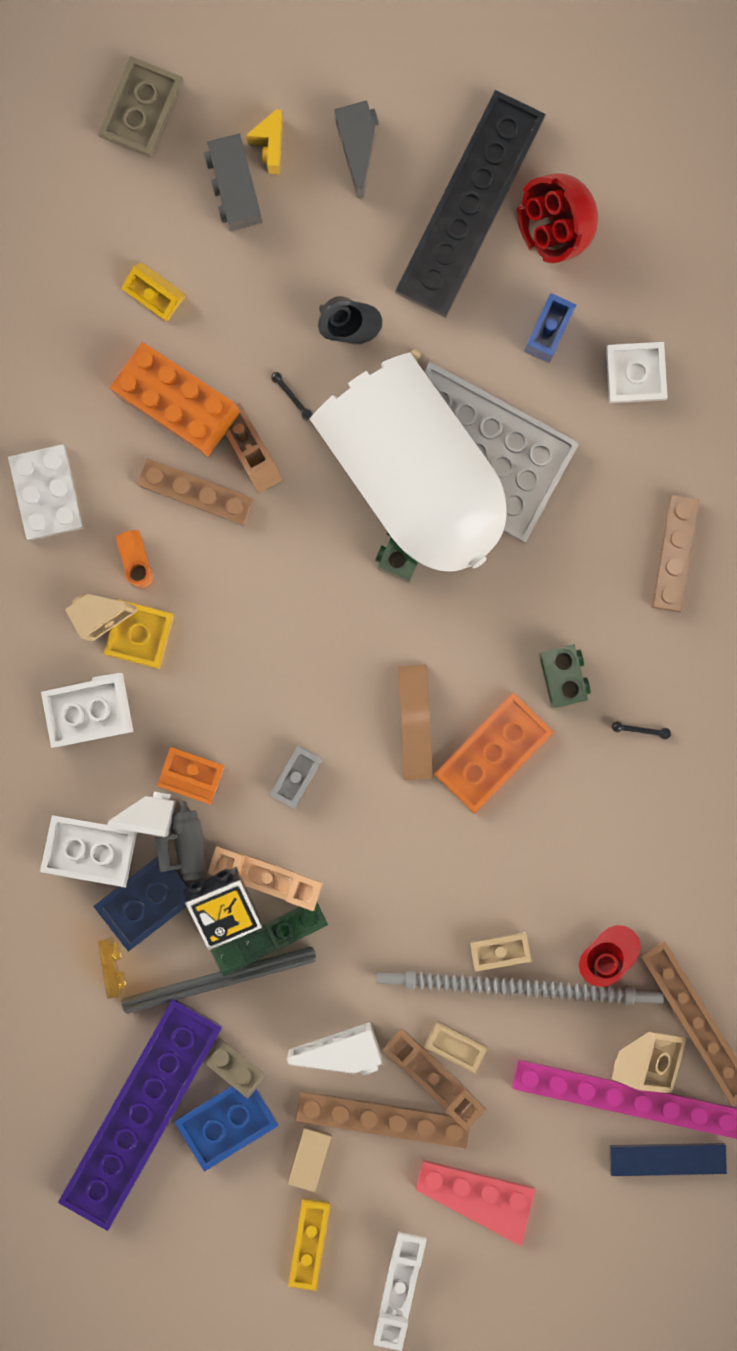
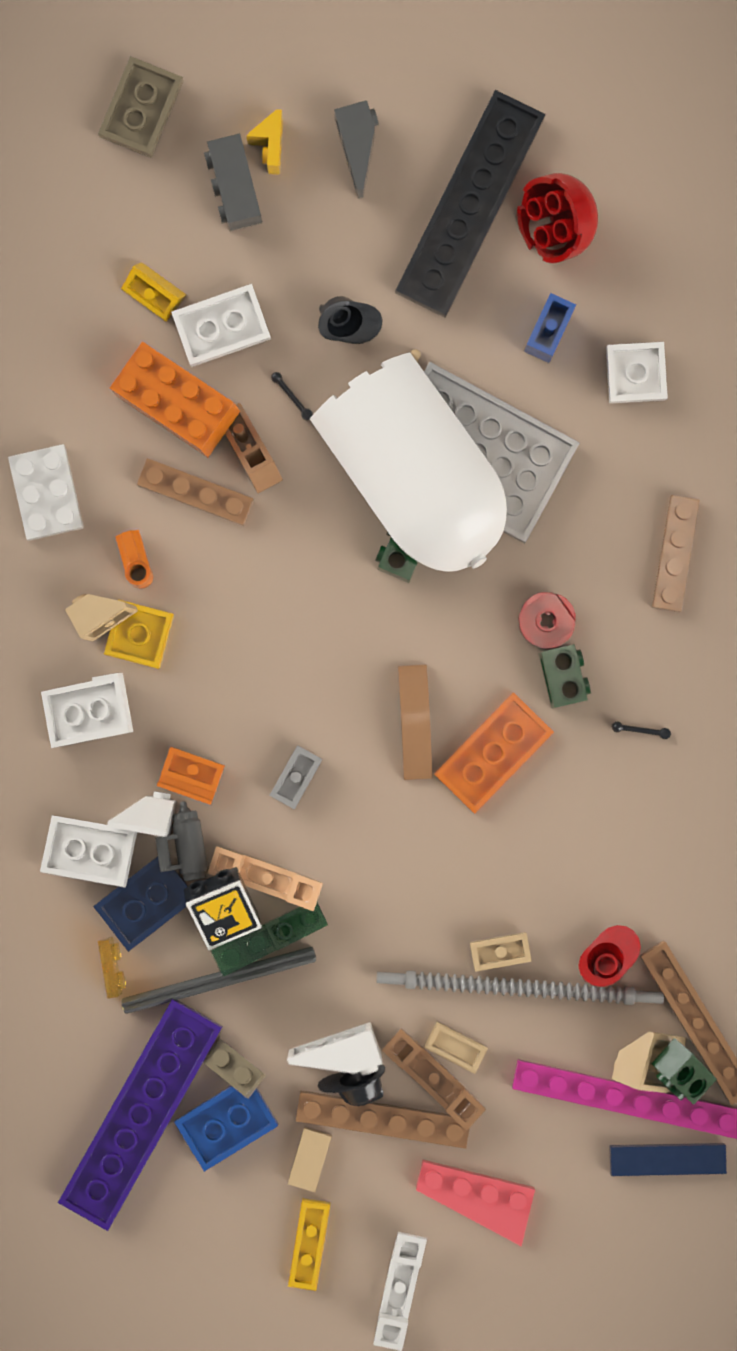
none -> white plate [171,284,271,367]
none -> black piece [317,1064,385,1106]
none -> plate [518,592,576,649]
none -> dark green brick [651,1038,717,1105]

